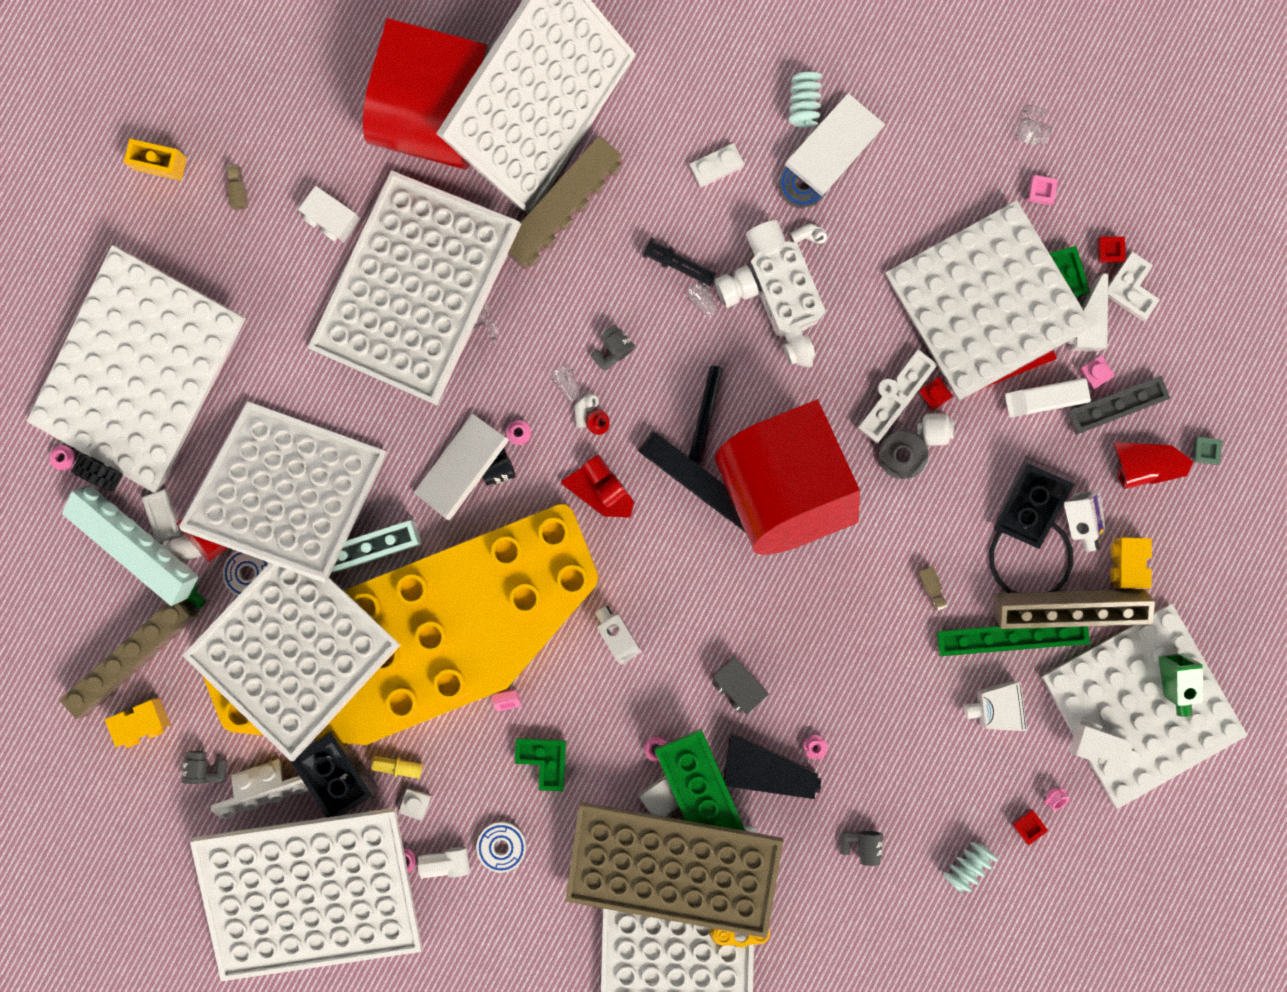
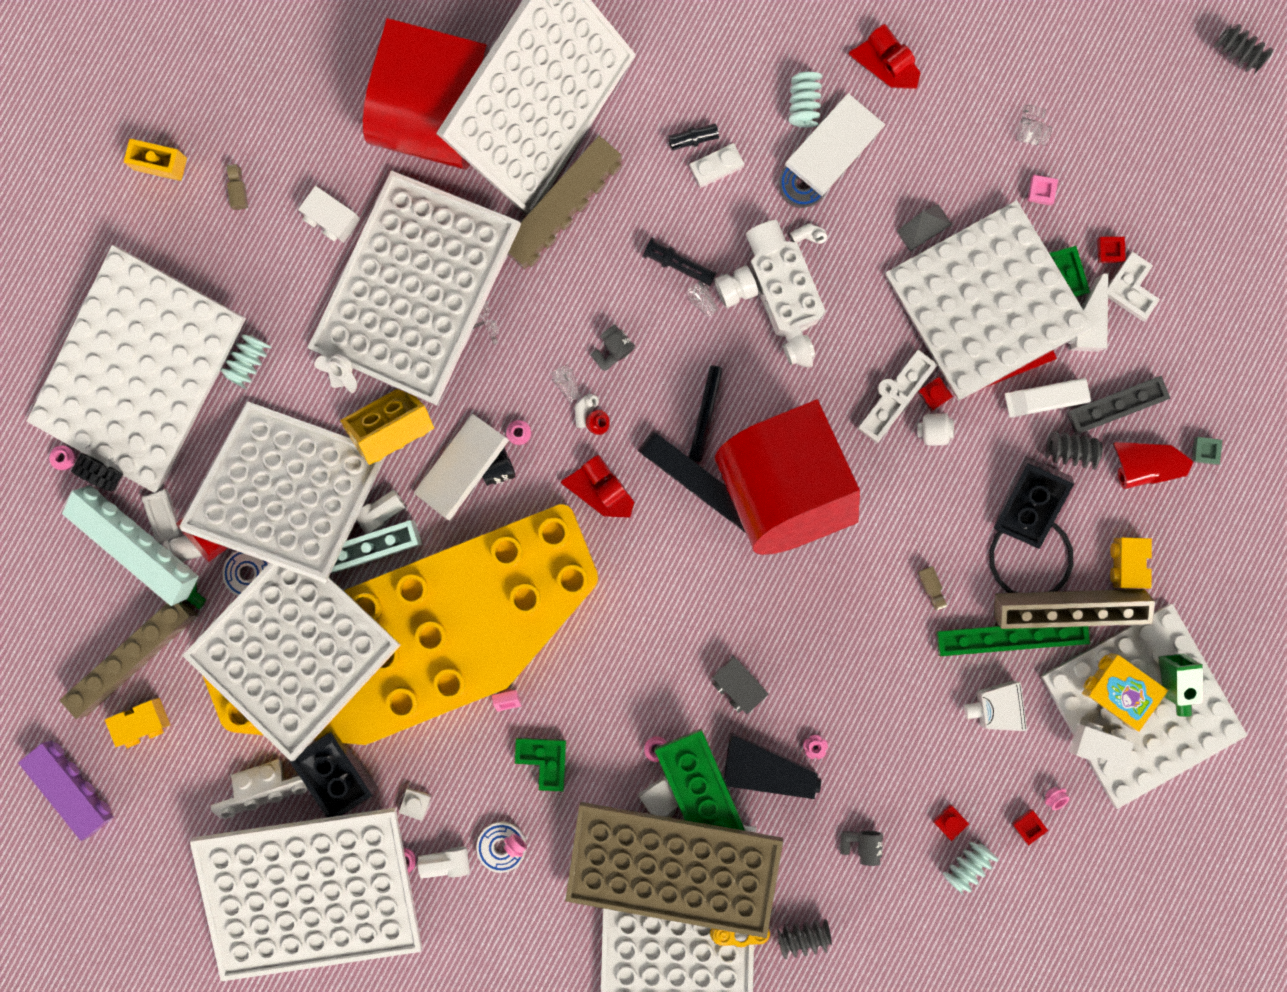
dark grey piece [181,751,227,784] -> none
light yellow axle [371,756,423,779] -> none
white torso [595,606,643,665] -> none
flat silver tile [879,429,929,479] -> none
white torso [1064,490,1105,552] -> none
bright pink plate [1078,355,1115,390] -> none
none -> medium lavender brick [18,740,114,841]
none -> light aqua piece [220,334,272,390]
none -> white plate [314,354,357,393]
none -> yellow slope [340,388,434,465]
none -> white piece [356,490,406,535]
none -> bright pink plate [504,834,527,857]
none -> black pin [668,123,719,151]
none -> dark grey piece [777,919,832,959]
none -> red panel [848,24,921,89]
none -> dark grey slope [897,204,952,252]
none -> red plate [933,804,969,841]
none -> dark grey piece [1045,431,1103,470]
none -> yellow panel [1082,653,1168,732]
none -> dark grey piece [1213,24,1273,74]

